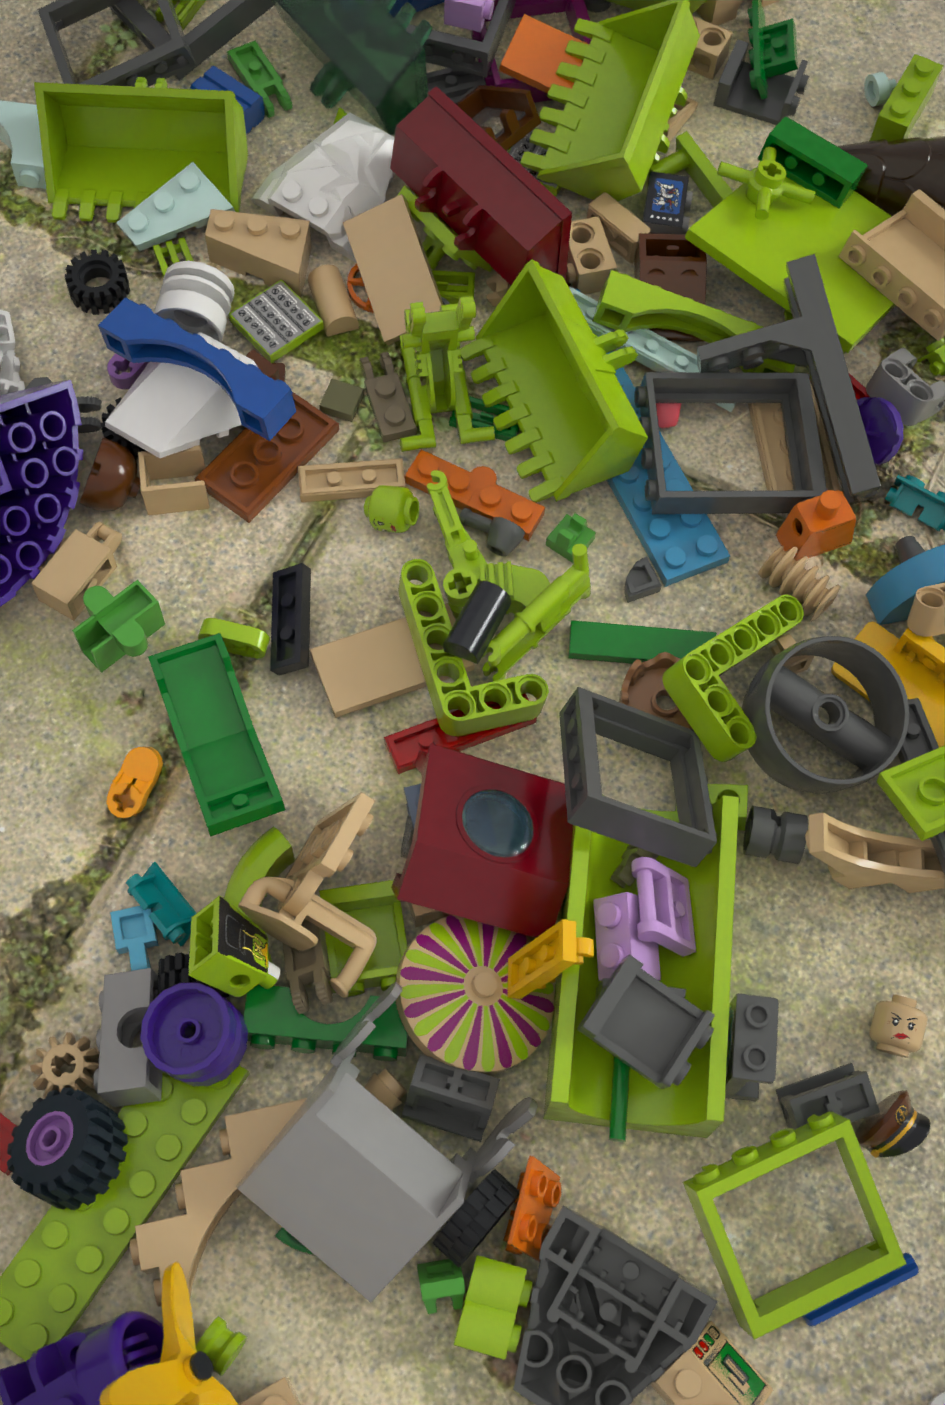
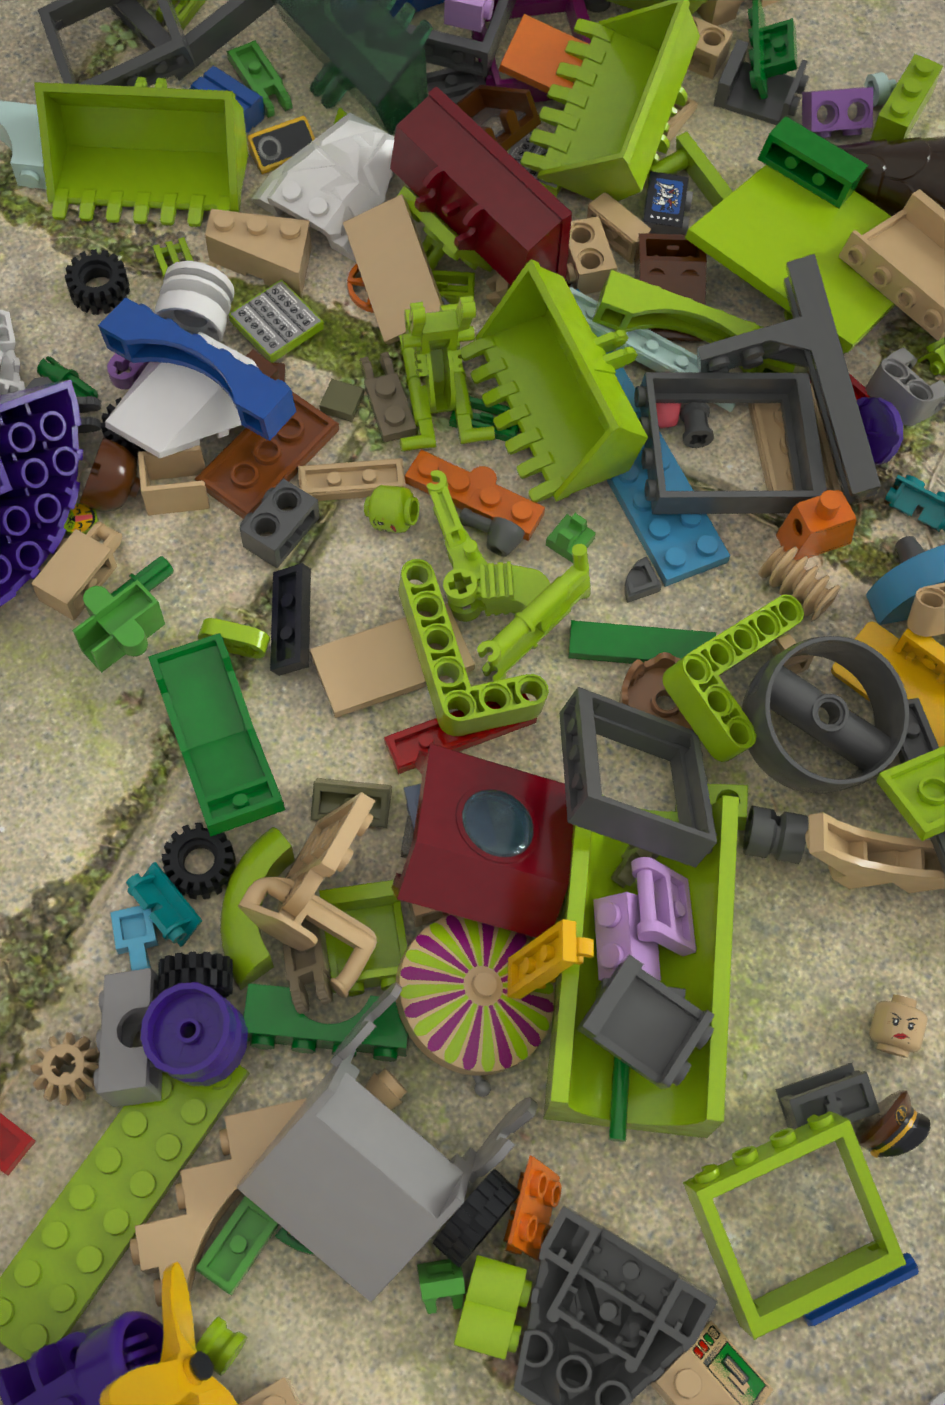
black wheel [7,1088,128,1210] -> none
light orange piece [106,746,163,818] -> none
light aqua wing [117,162,235,251] -> none
lime torso [188,895,280,997] -> none
tan brick [308,264,359,337] -> none
dark grey hinge [401,1054,500,1142] -> none
black brick [443,581,511,664] -> none
lime bar [717,147,815,220] -> none
dark grey panel [725,993,779,1102] -> none
none -> green axle [37,356,99,398]
none -> tile [63,503,99,536]
none -> green axle [111,556,174,597]
none -> black tyre [162,823,236,900]
none -> bright green hinge [195,1196,279,1296]
none -> dark grey brick [240,478,320,568]
none -> slope [247,116,315,174]
none -> olive slope [310,778,392,828]
none -> dark grey bush [679,402,714,448]
none -> medium lavender brick [802,87,873,138]

